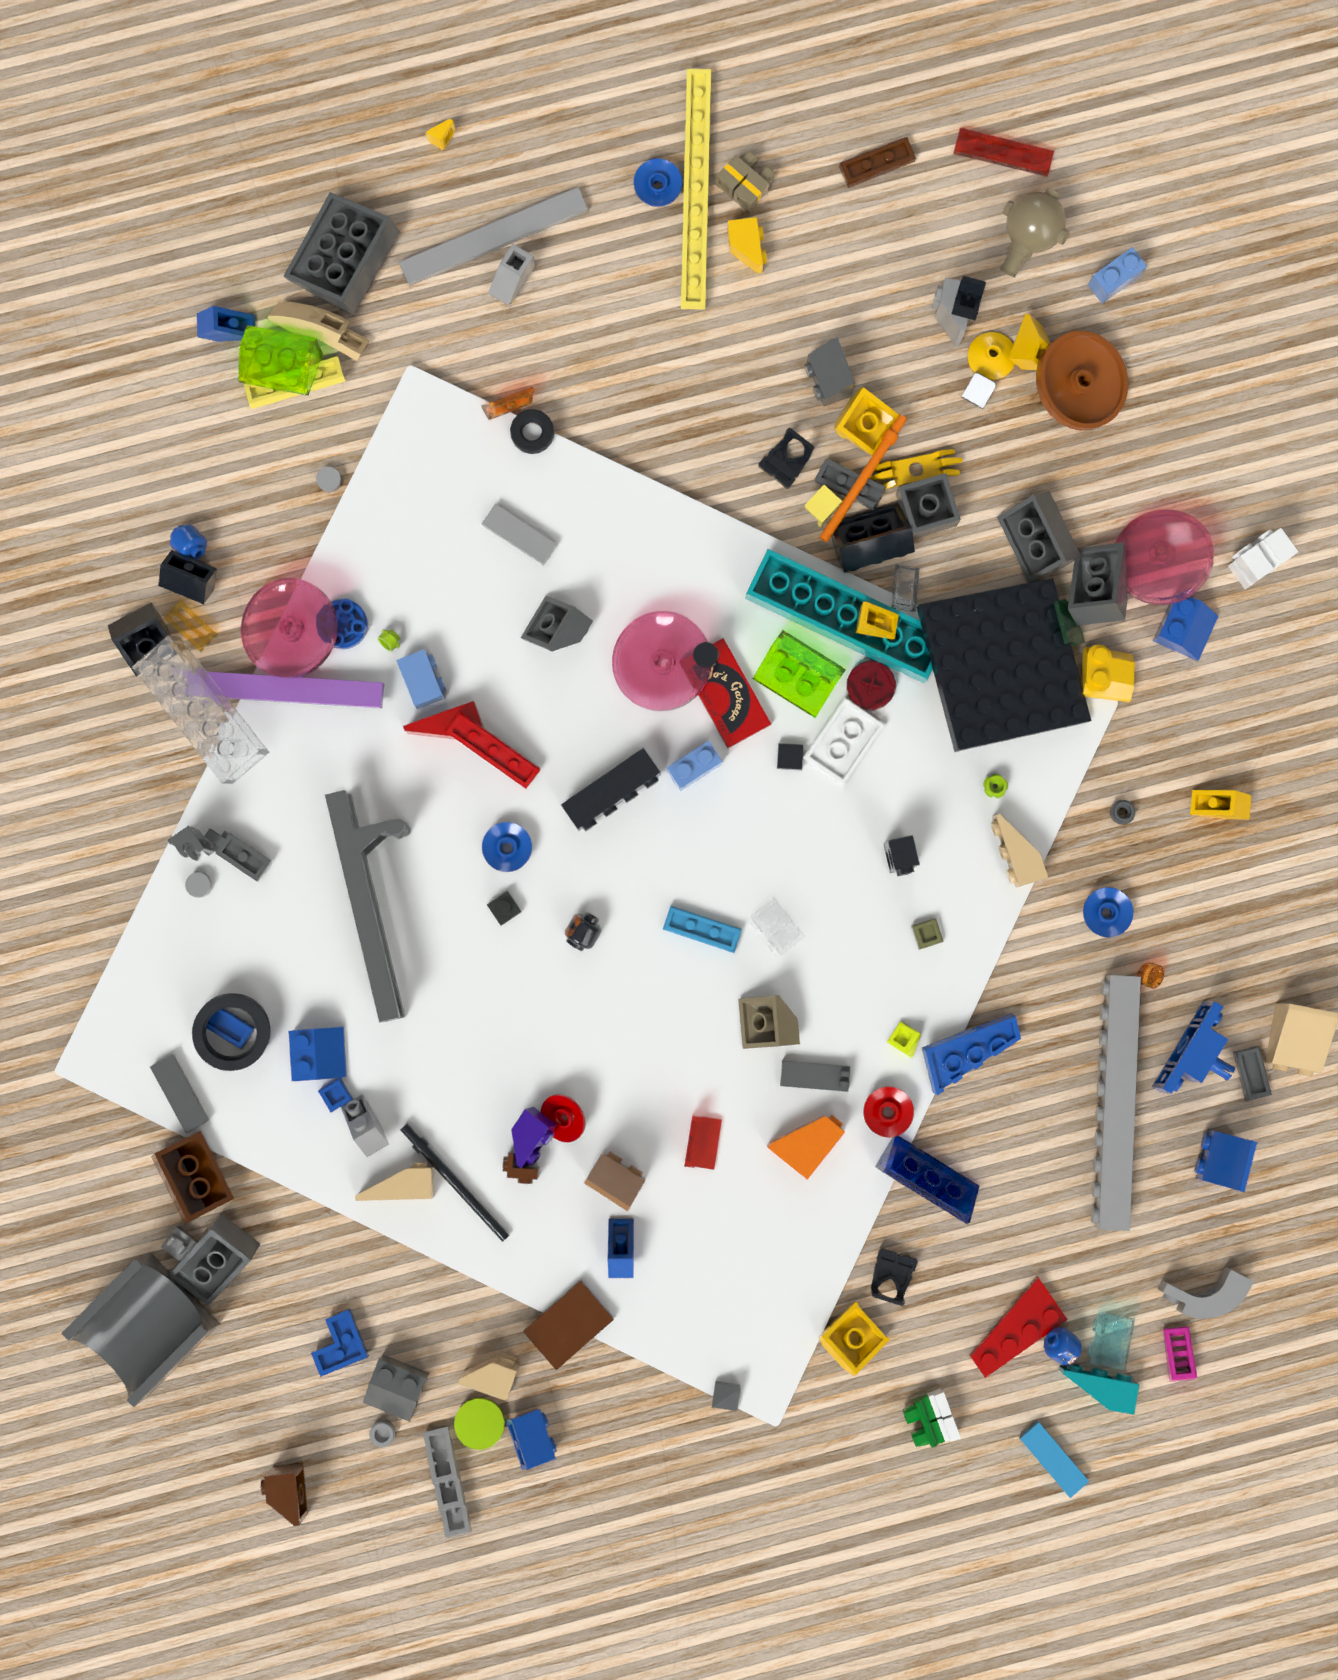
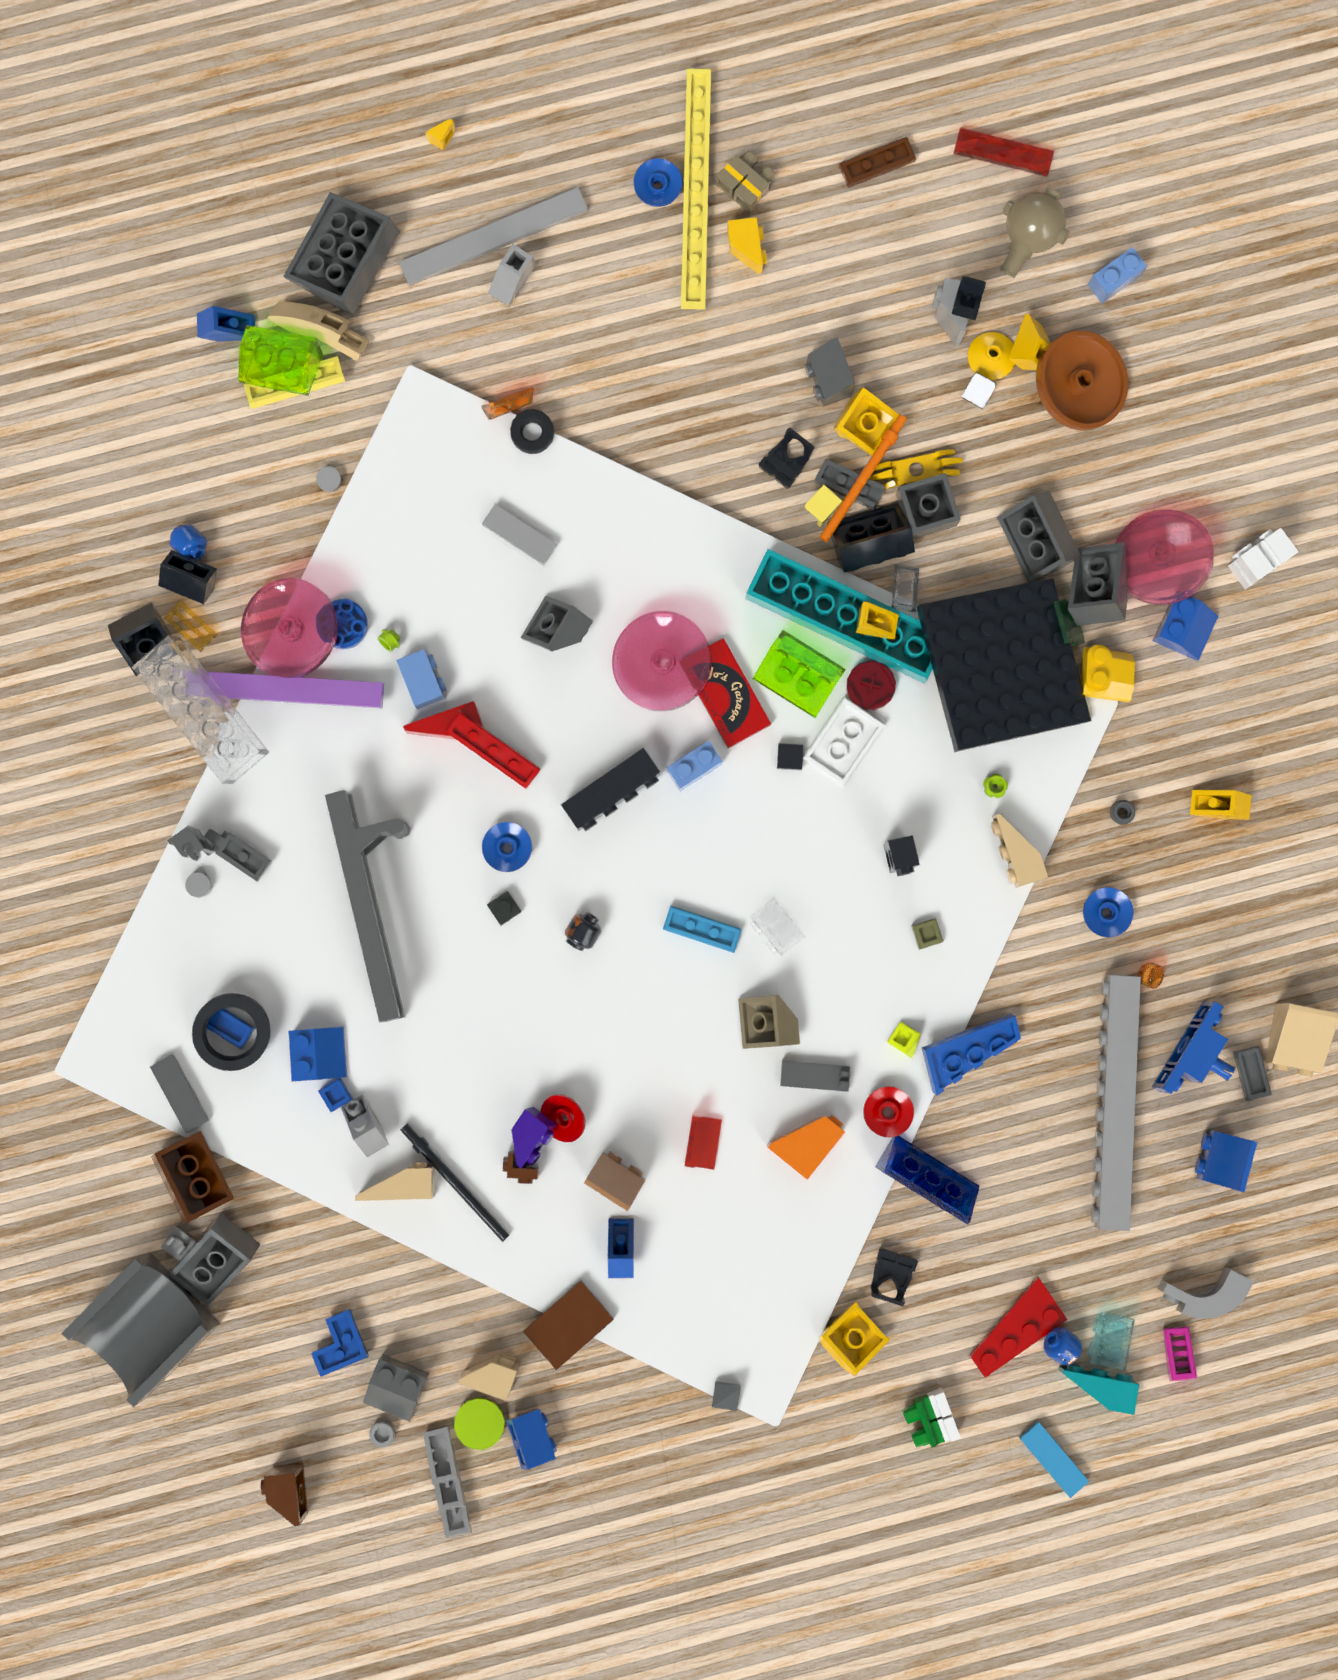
black tile [693,642,720,668] -> none

